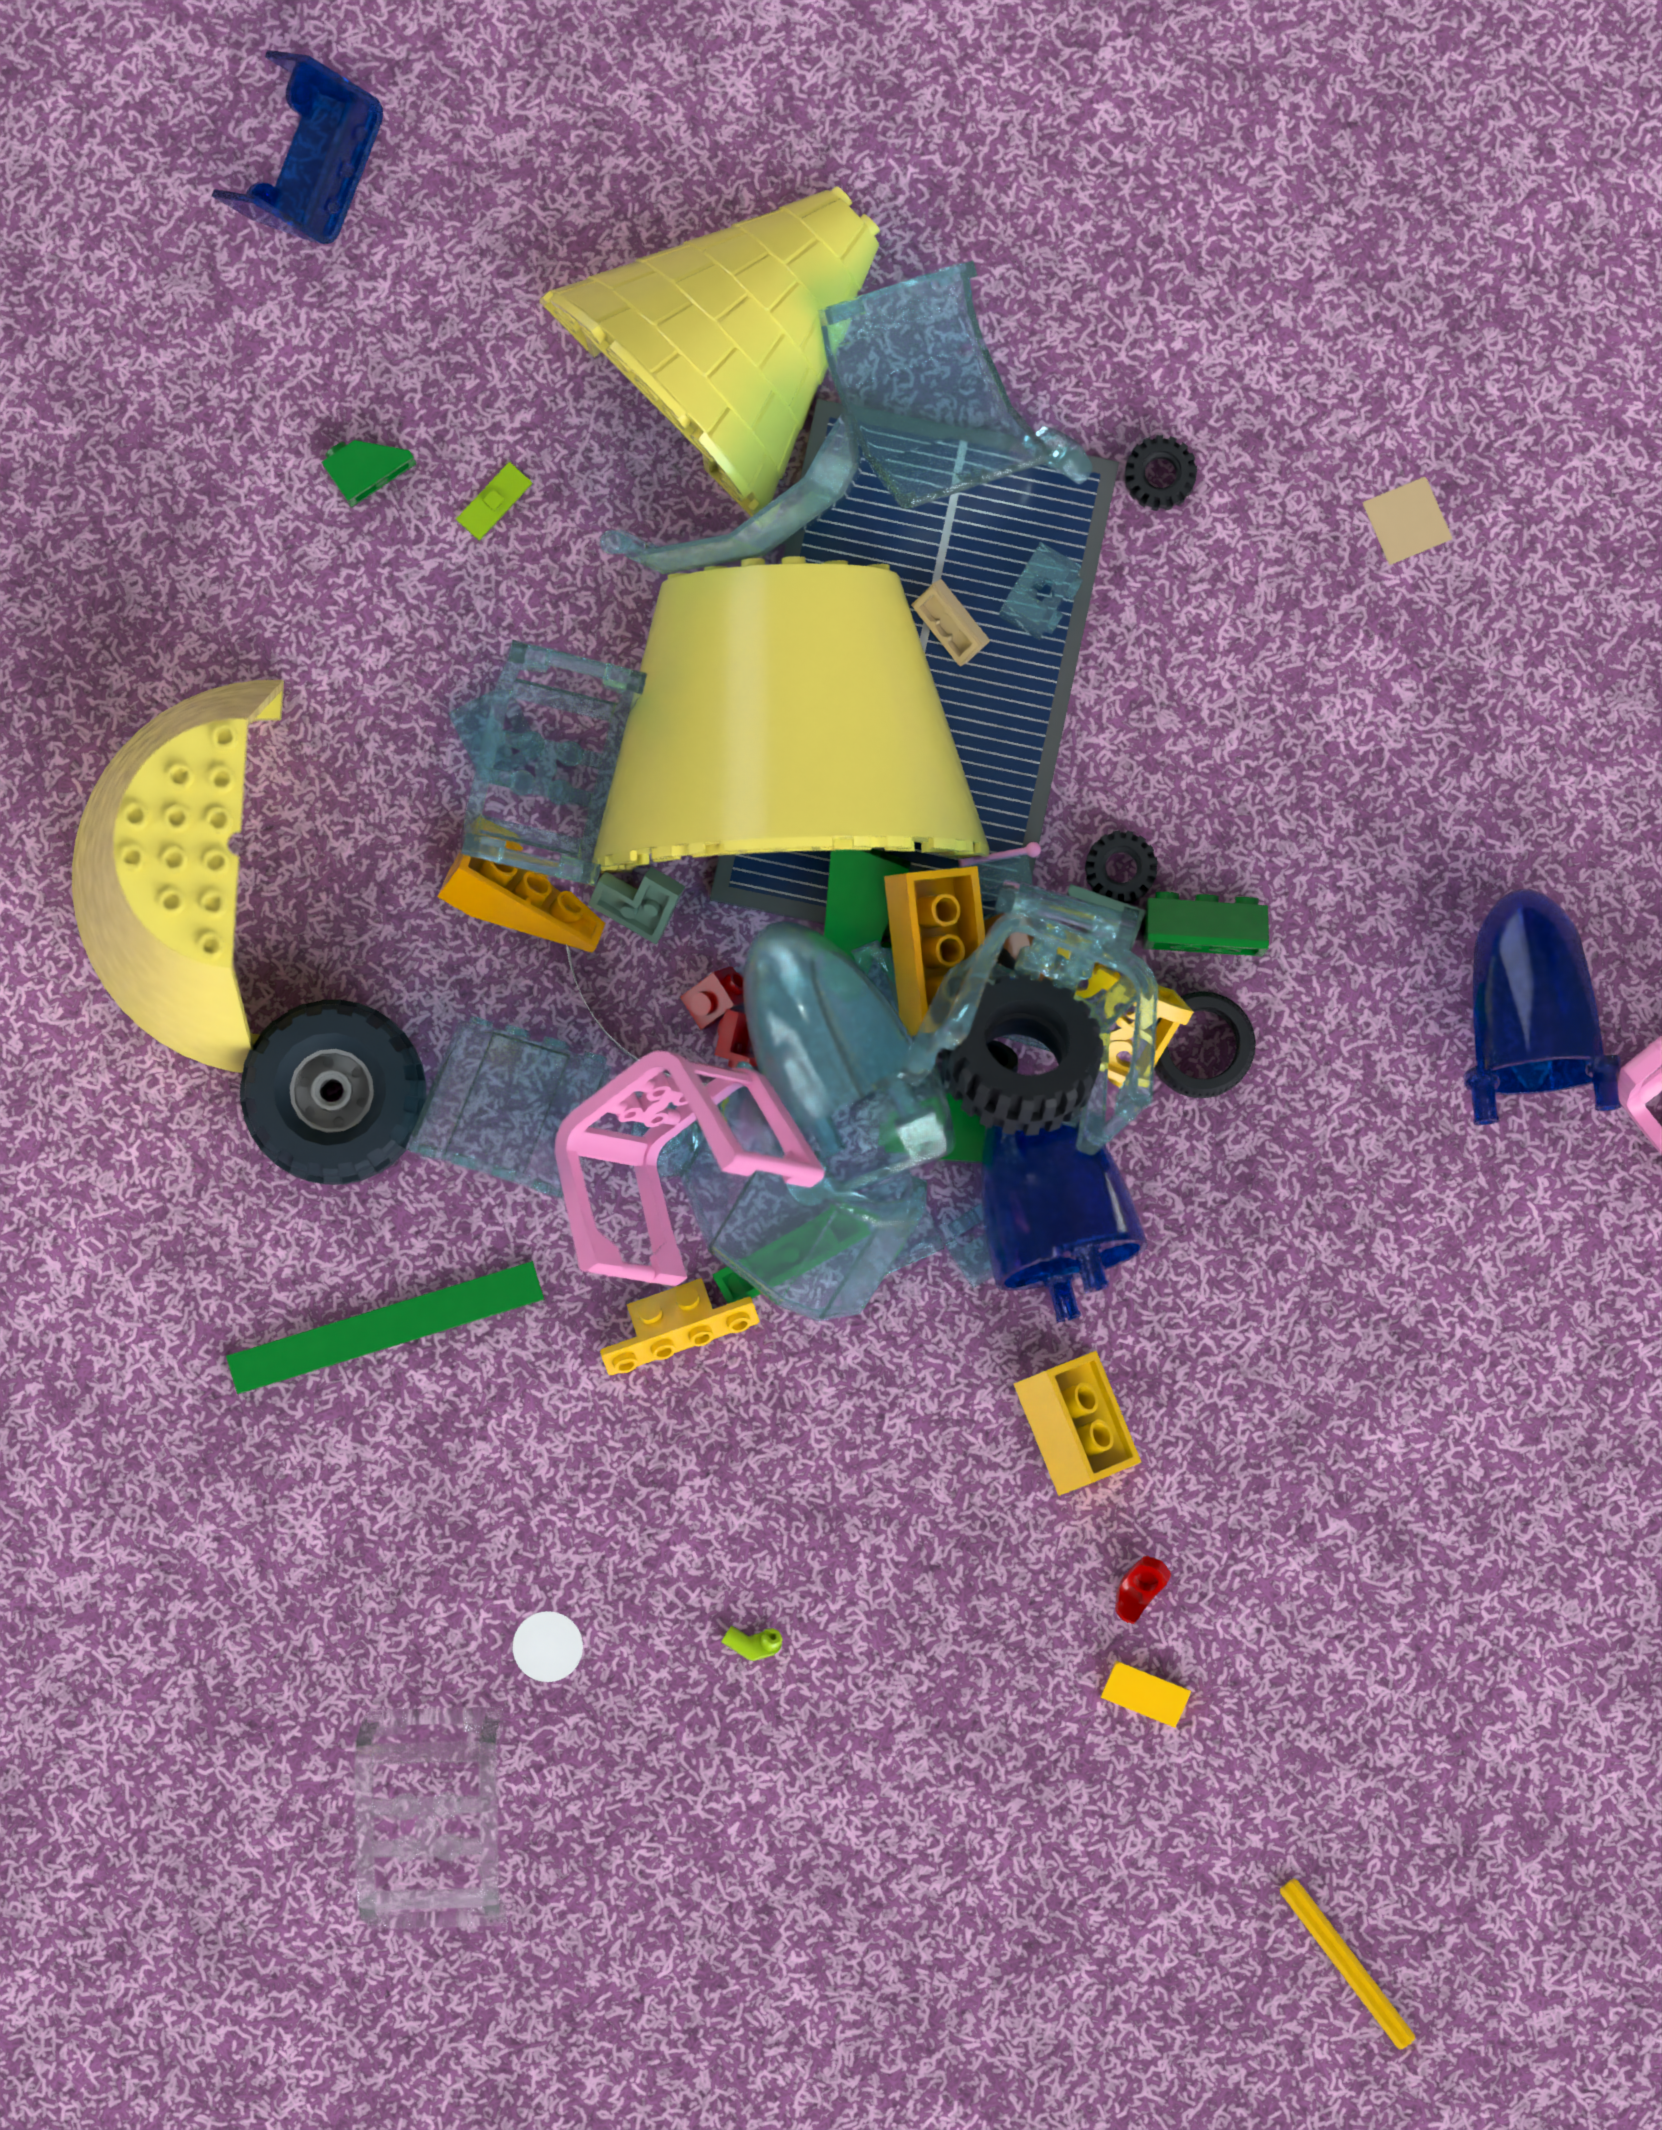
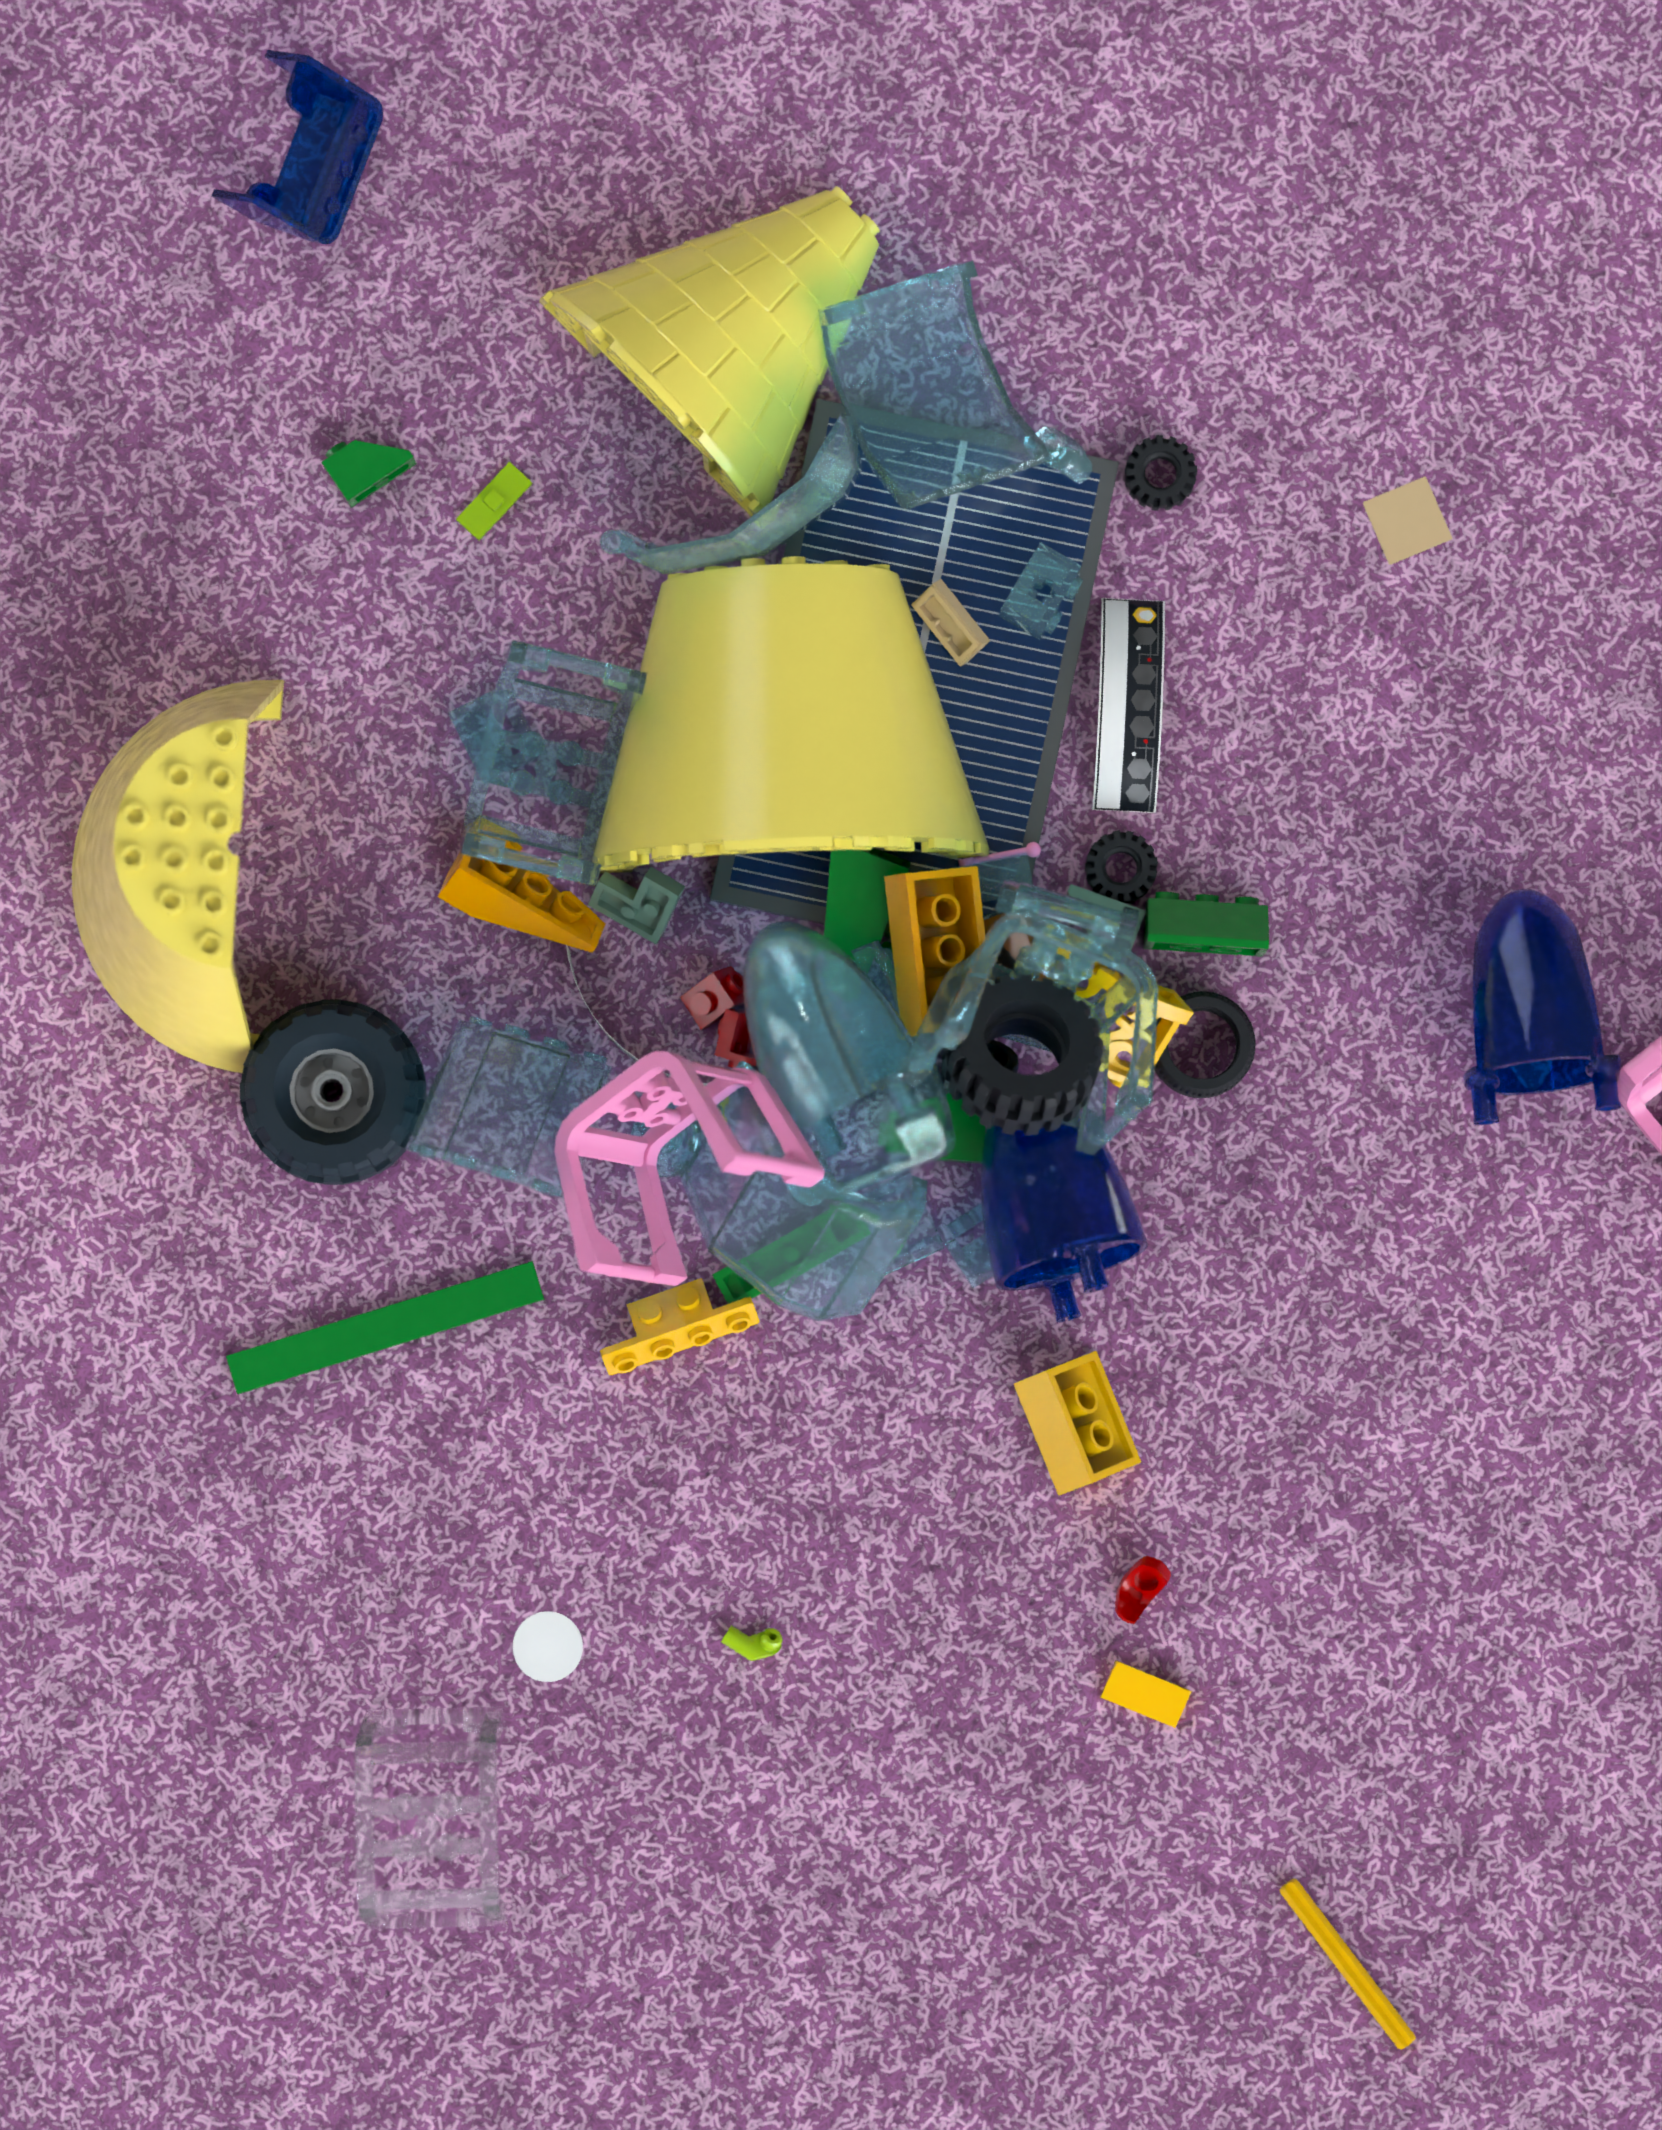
none -> sticker [1092,598,1165,813]

